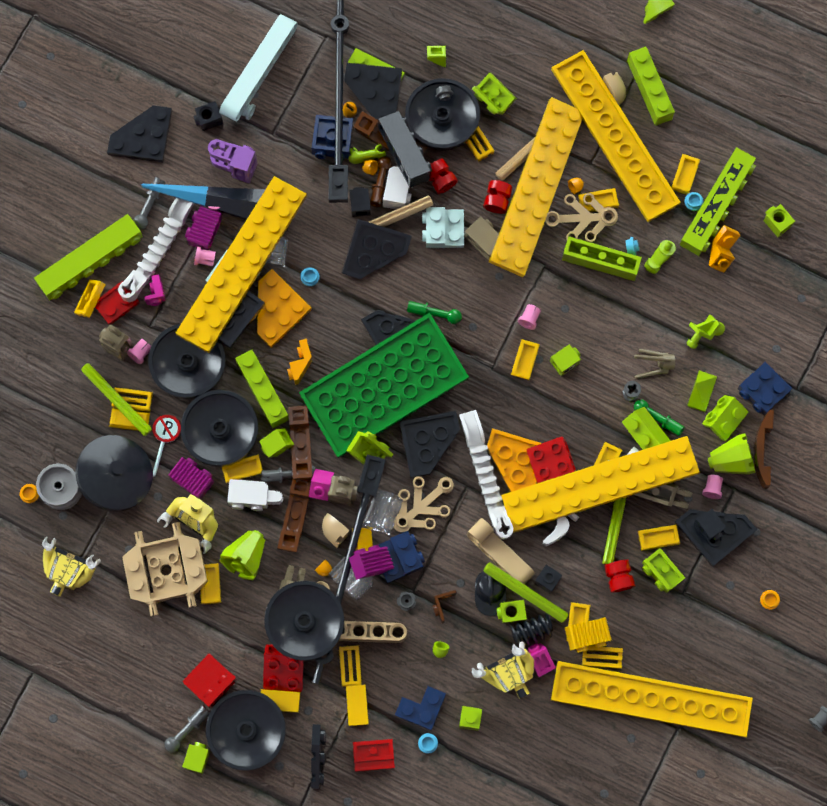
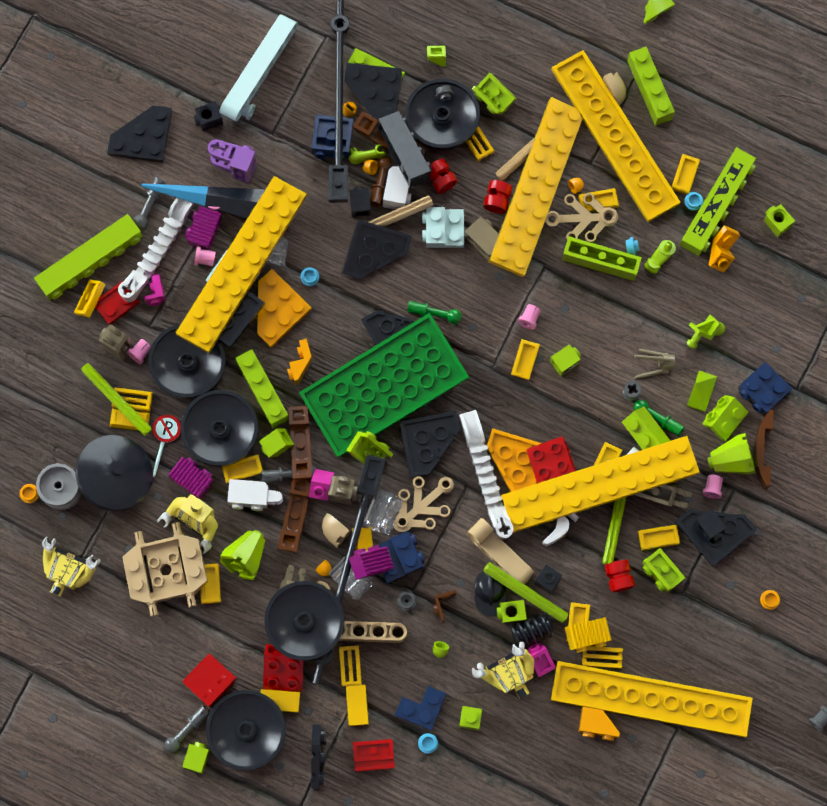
none -> light orange slope [578,707,620,741]

